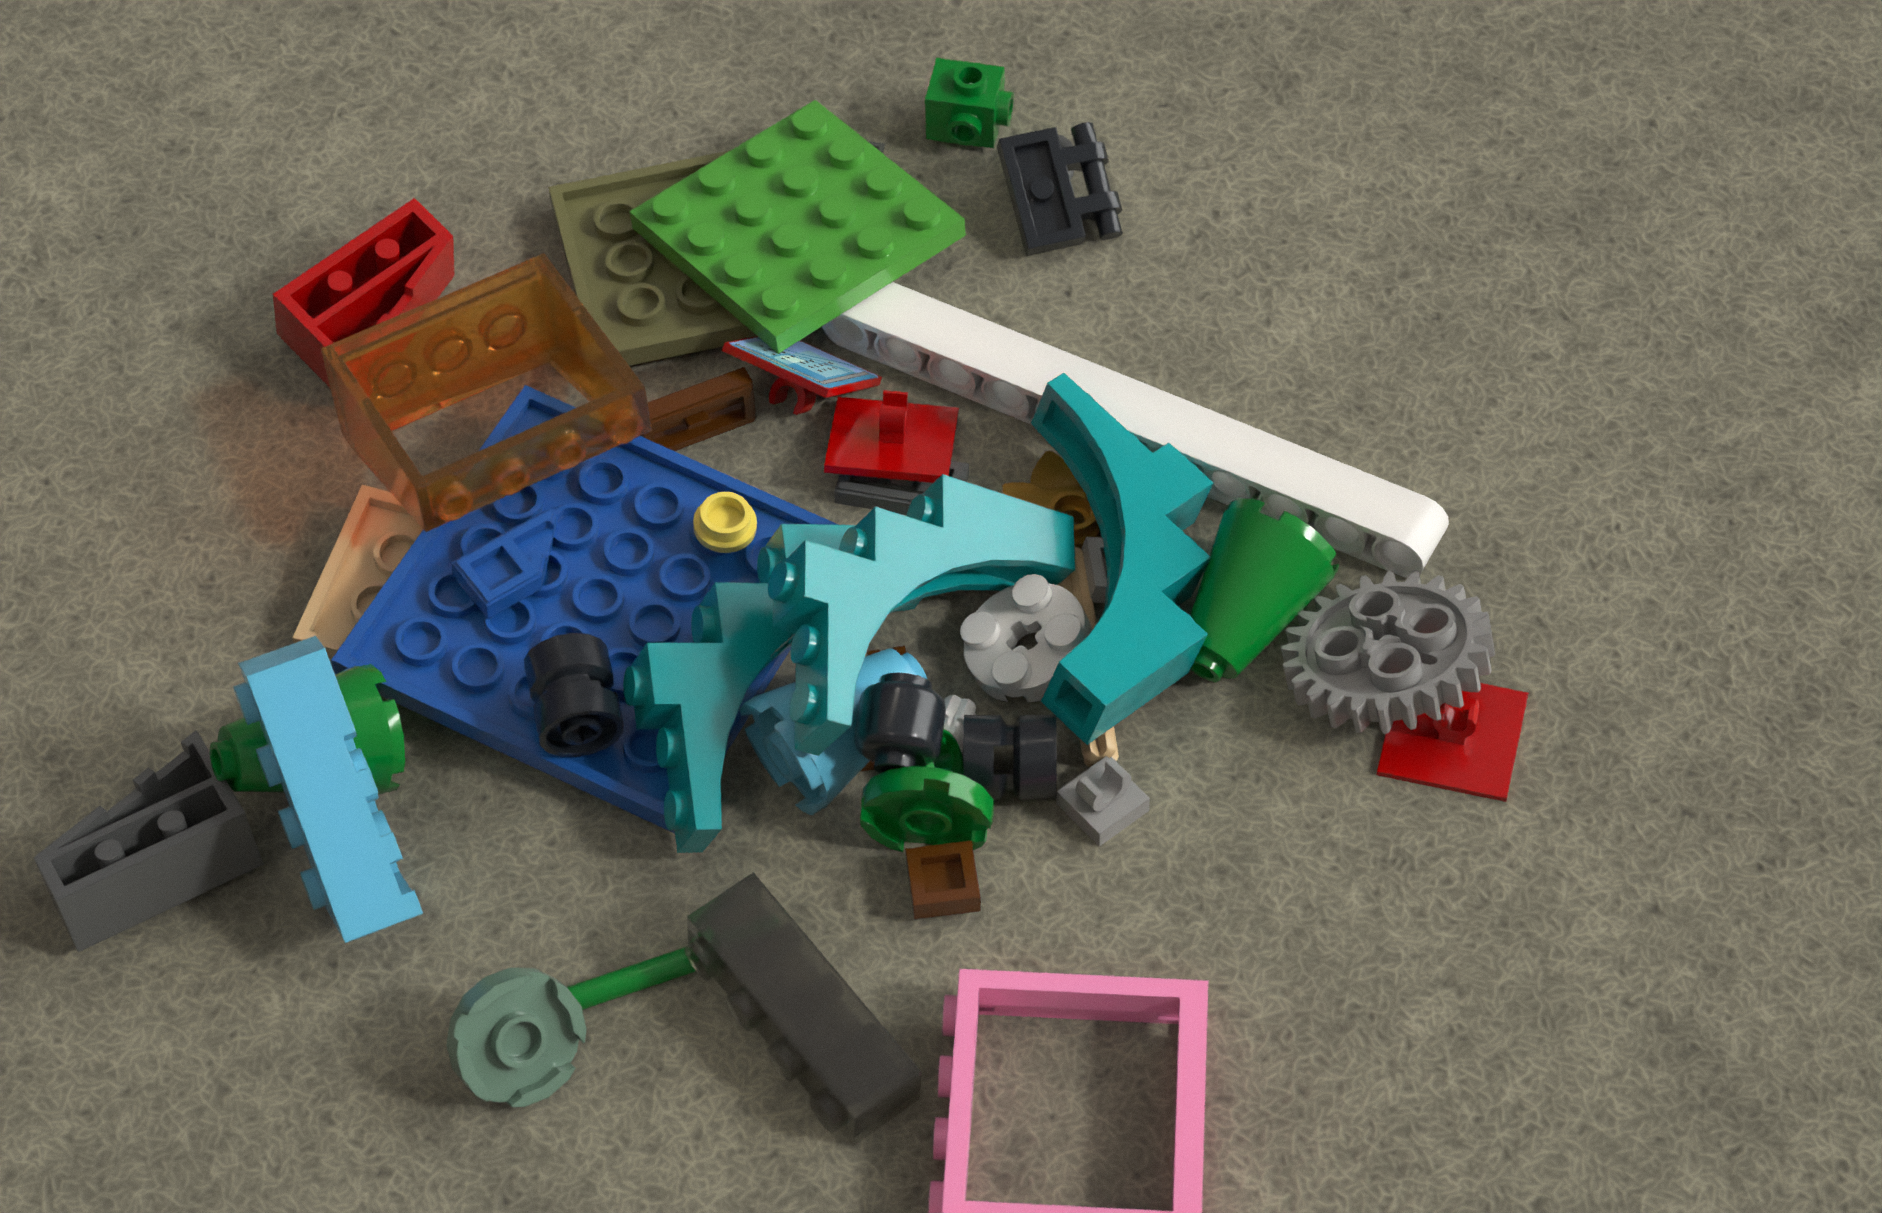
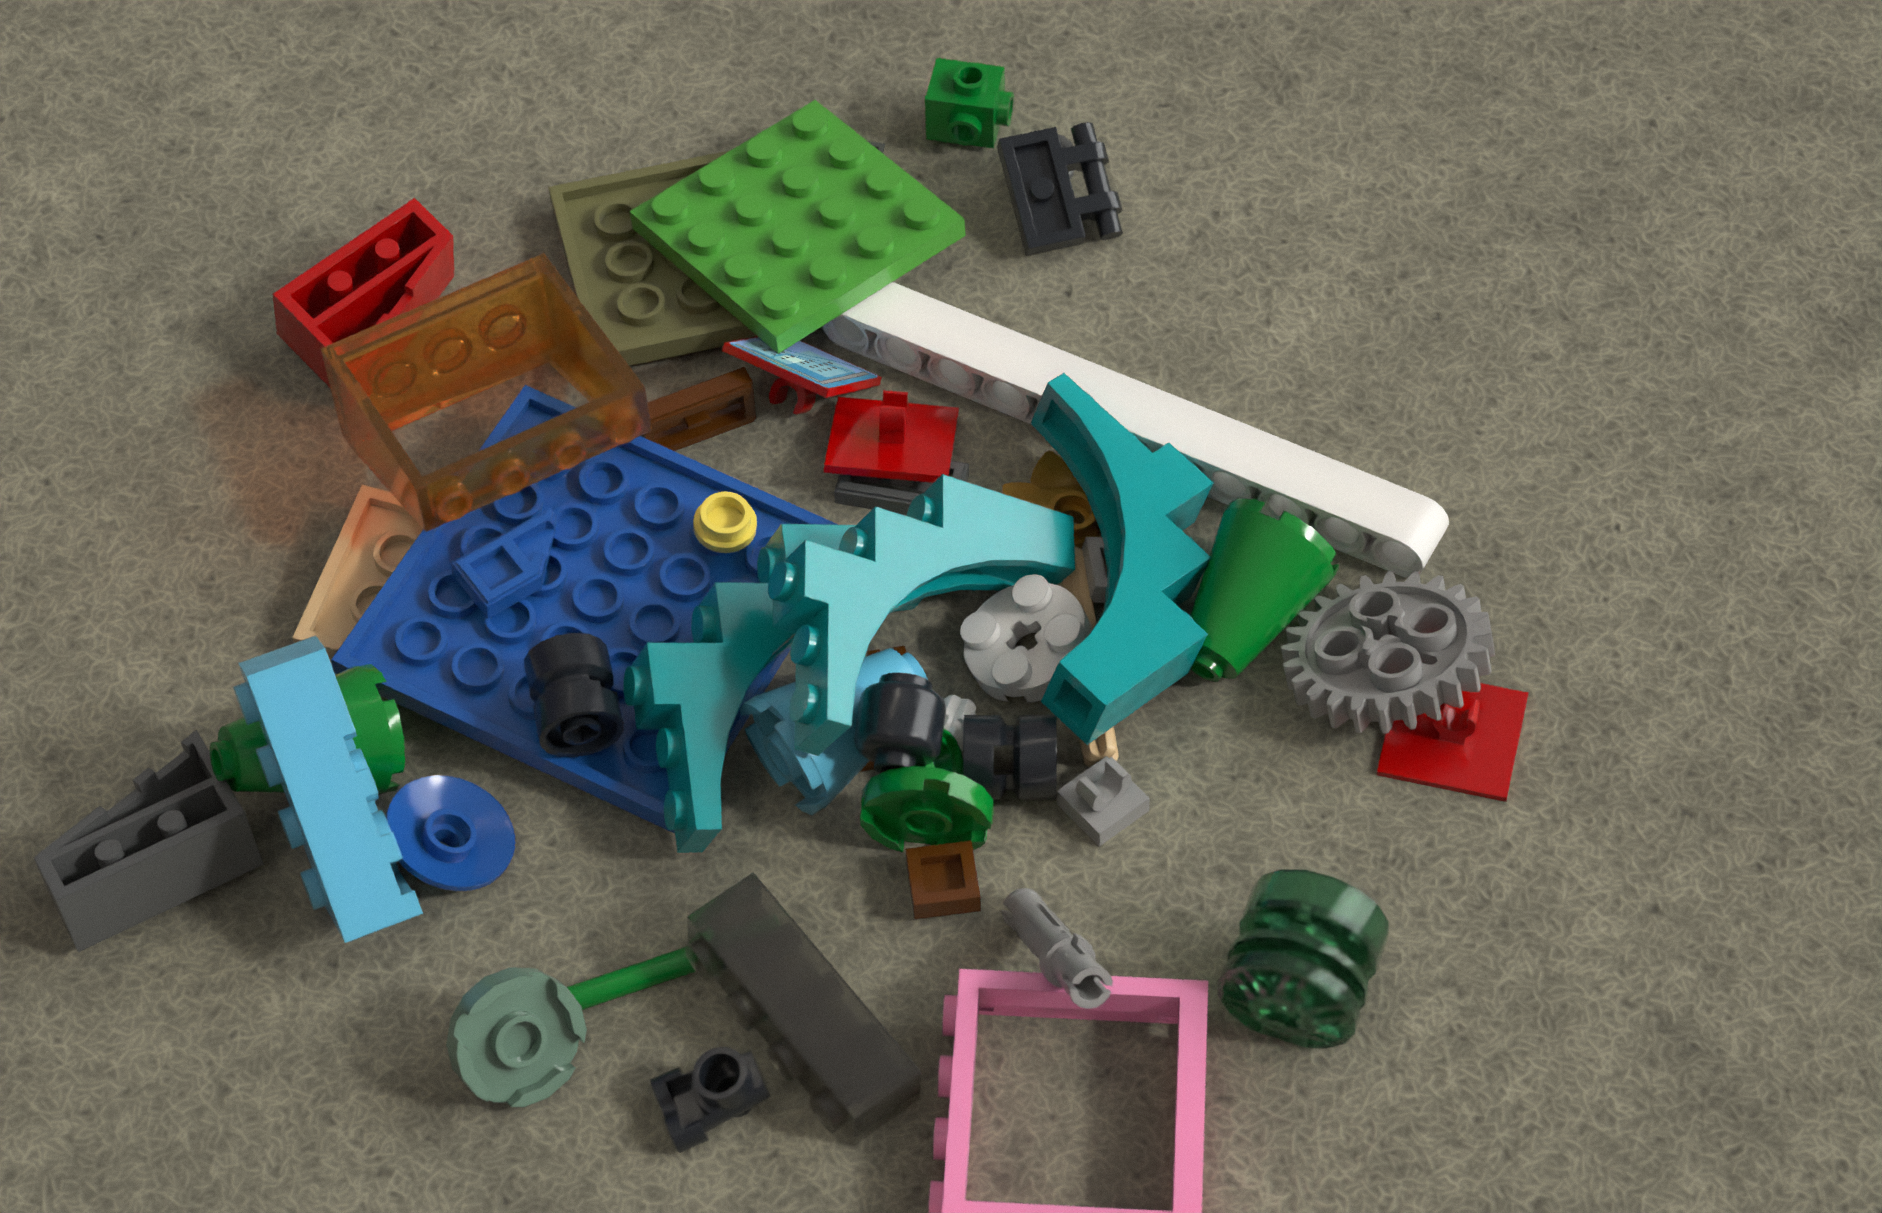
none -> blue dish [385,775,515,891]
none -> black plate [650,1047,771,1153]
none -> light grey pin [1002,888,1113,1009]
none -> clear green wheel [1217,869,1389,1049]

